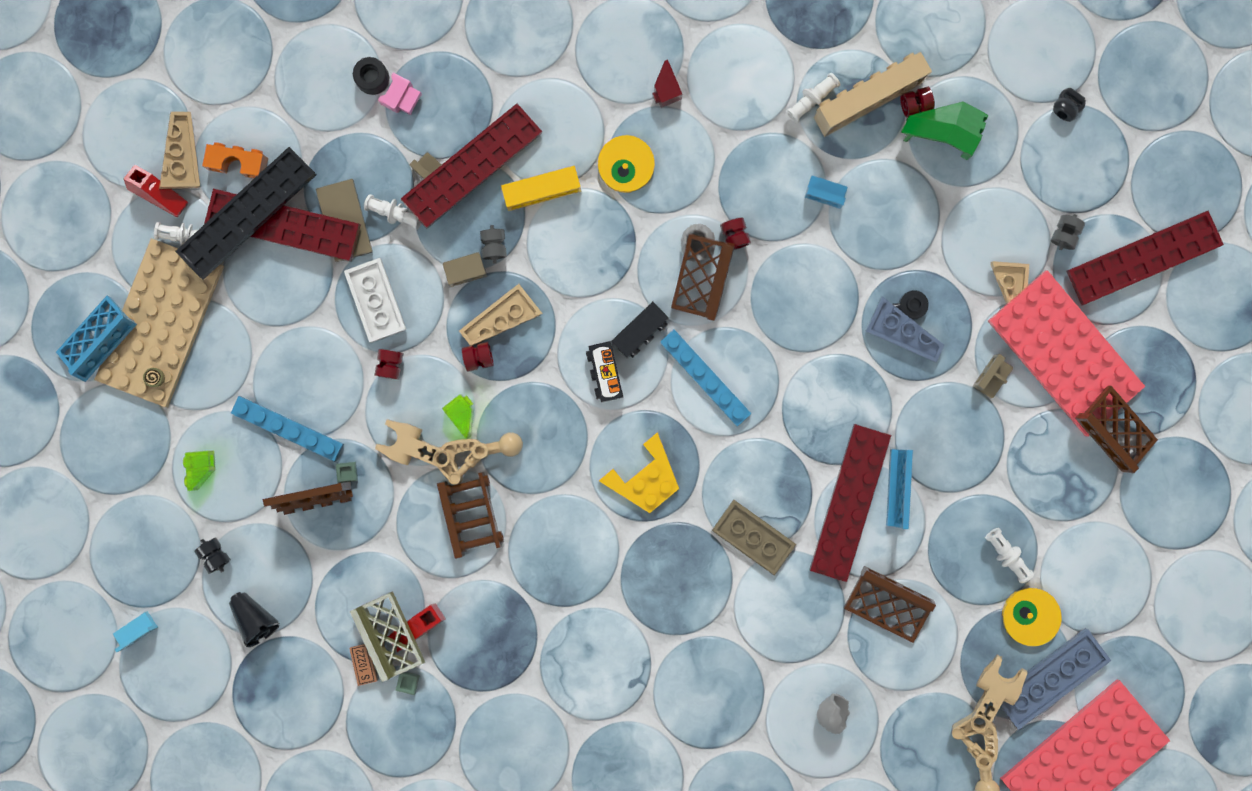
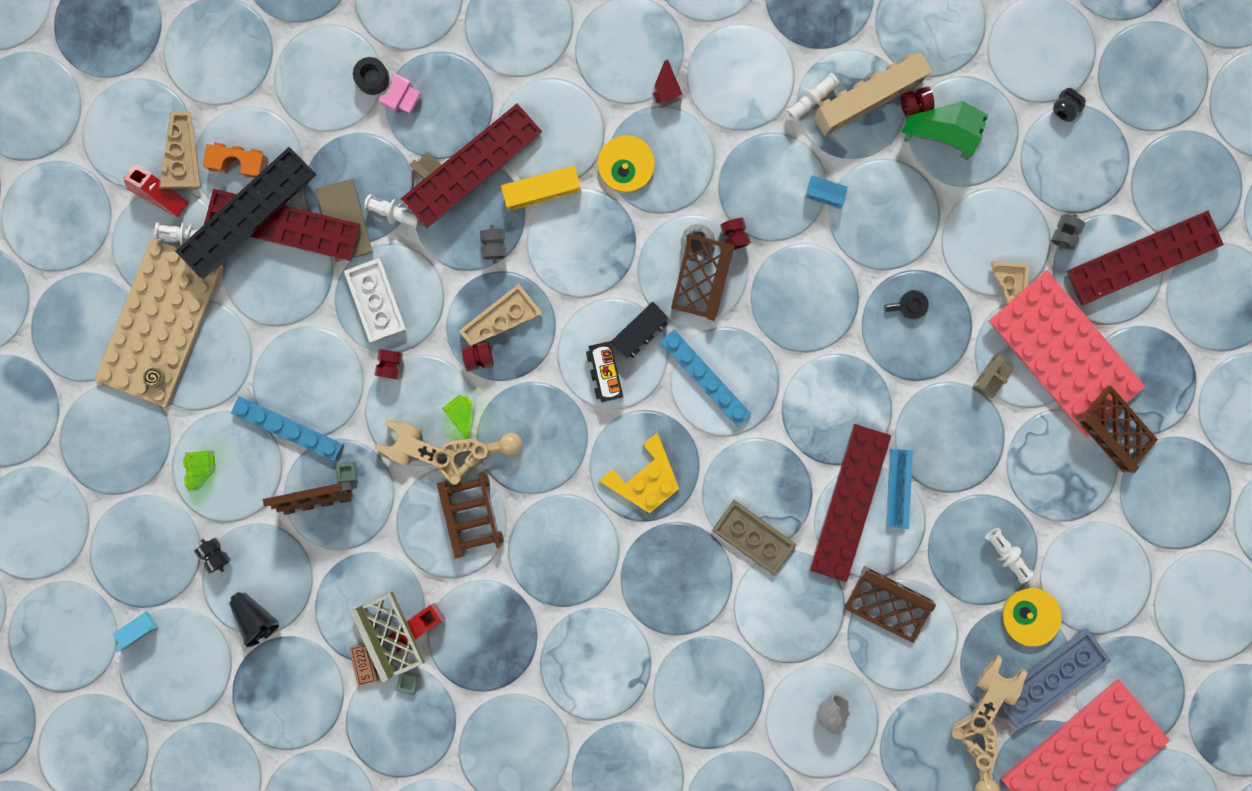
dark azure fence [56,295,137,382] -> none
dark tan panel [443,252,487,287] -> none
sand blue wing [865,296,945,362] -> none

